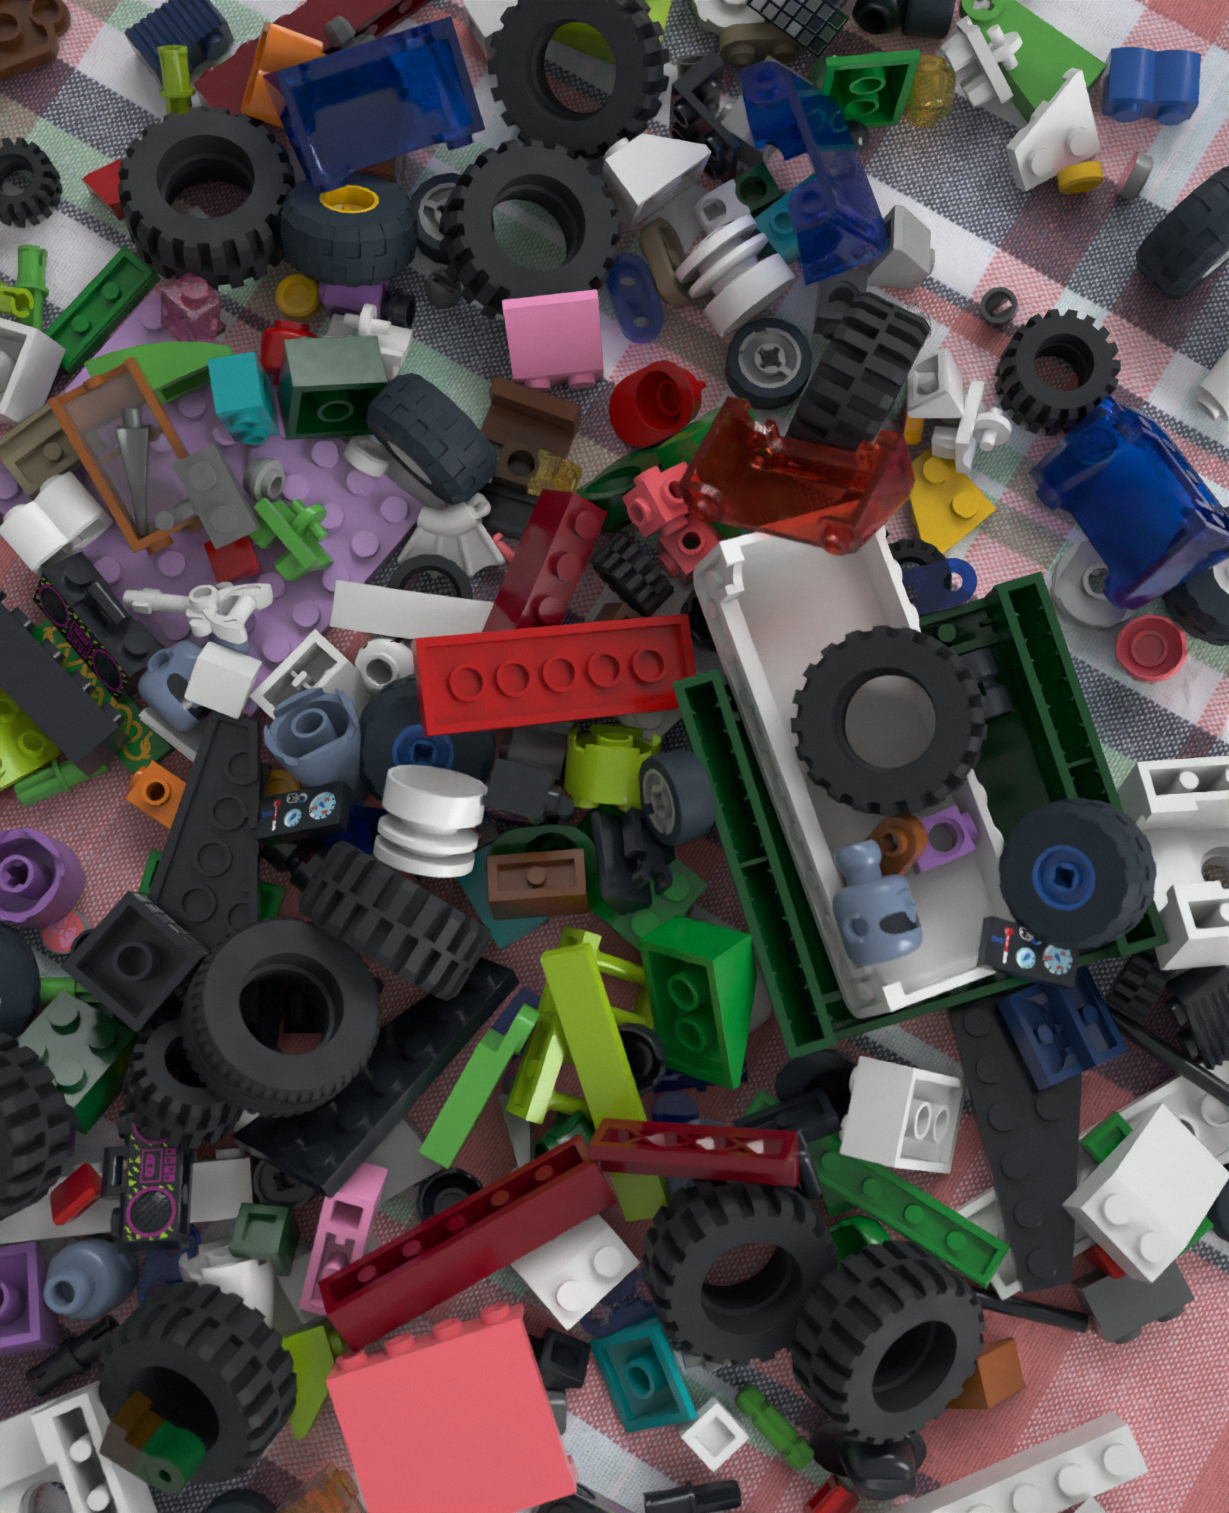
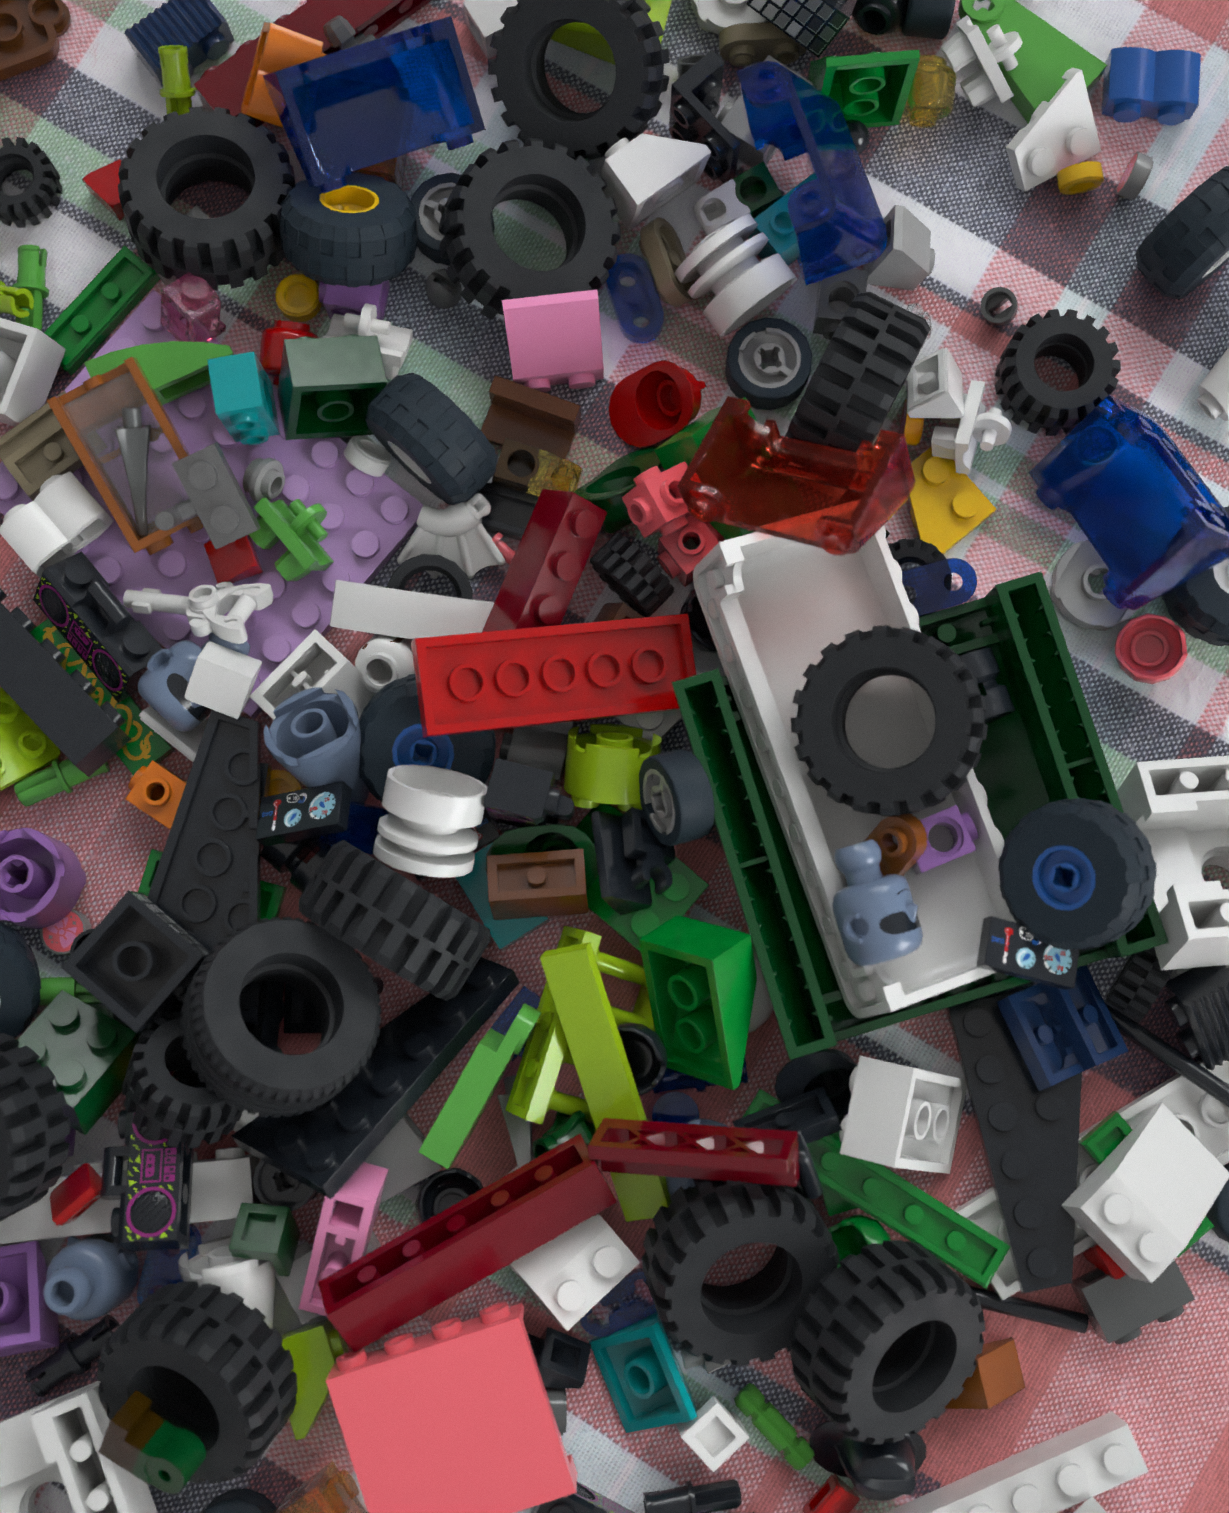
black plate [381,287,416,329] -> none

